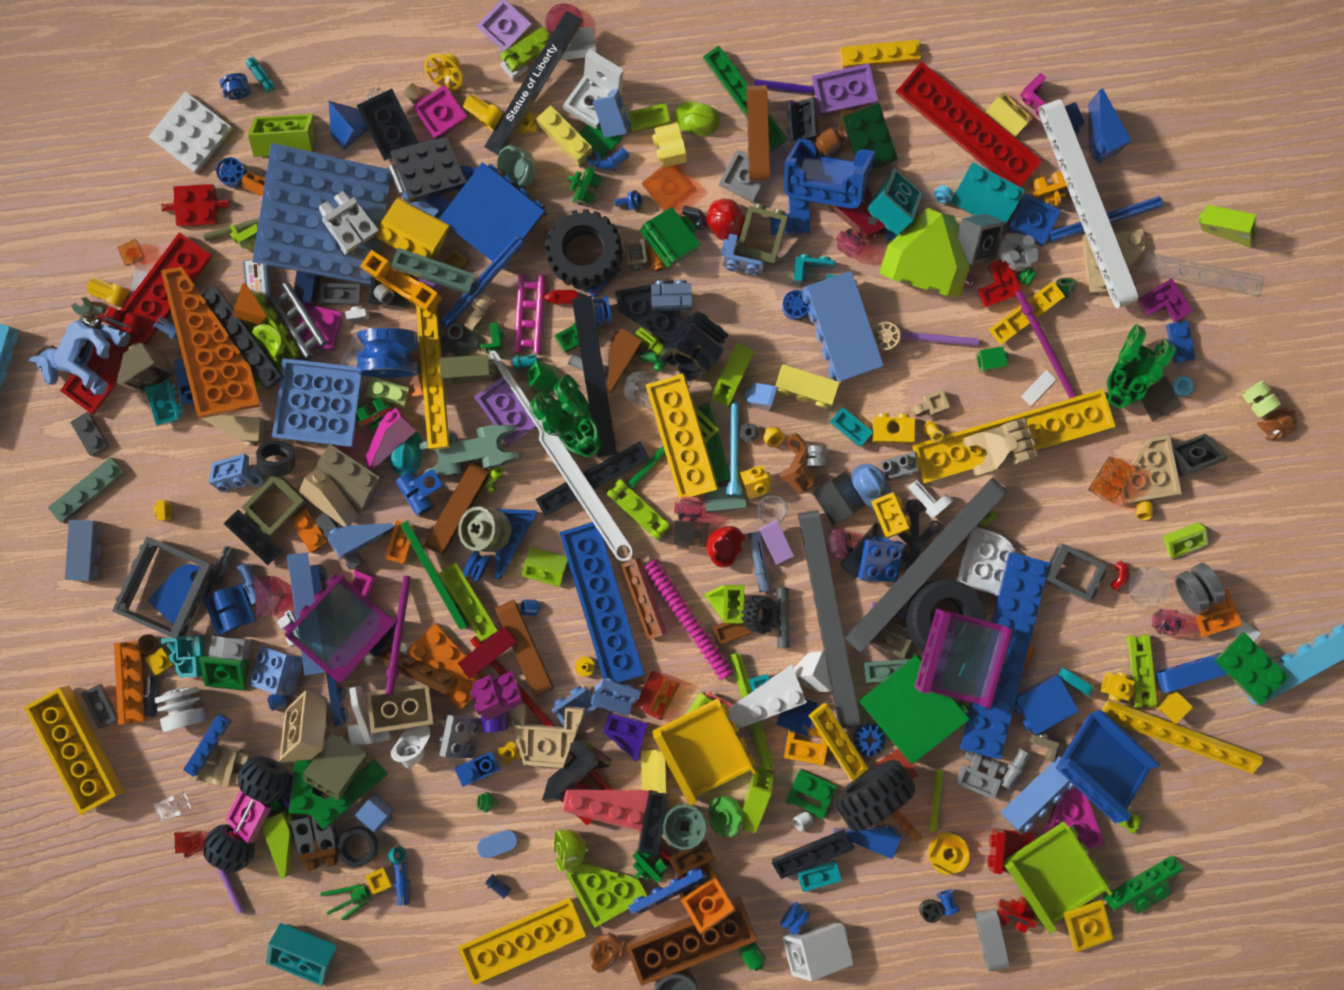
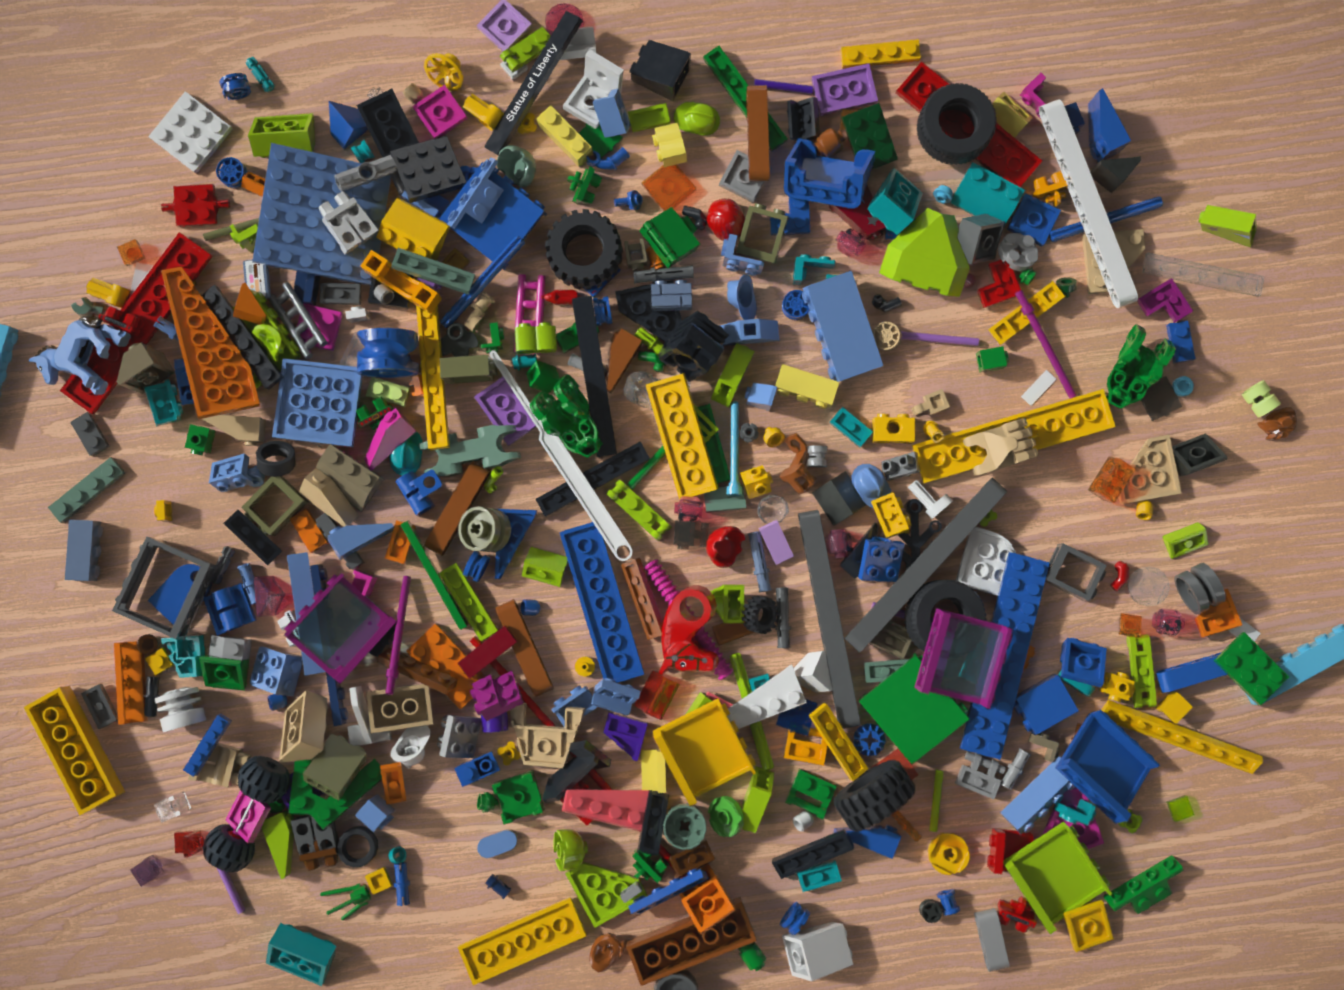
none -> clear purple bracket [130,855,164,887]
none -> green brick [184,424,216,456]
none -> light grey piece [334,155,397,192]
none -> teal wheel [351,140,375,163]
none -> orange plate [380,762,407,805]
none -> medium blue bracket [447,158,504,229]
none -> green panel [492,770,545,825]
none -> lime brick [515,322,557,354]
none -> light grey tile [620,881,642,903]
none -> black slope [629,40,691,102]
none -> dark grey pin [633,265,694,284]
none -> red animal [659,585,719,675]
none -> medium blue slope [720,319,780,346]
none -> medium blue piece [727,274,757,320]
none -> black arm [872,294,902,312]
none -> black tyre [917,83,997,165]
none -> teal bracket [1054,799,1096,825]
none -> blue plate [1060,638,1107,688]
none -> pearl dark grey slope [1090,156,1141,193]
none -> clear orange plate [1119,613,1142,638]
none -> clear neon green tile [1166,795,1194,822]

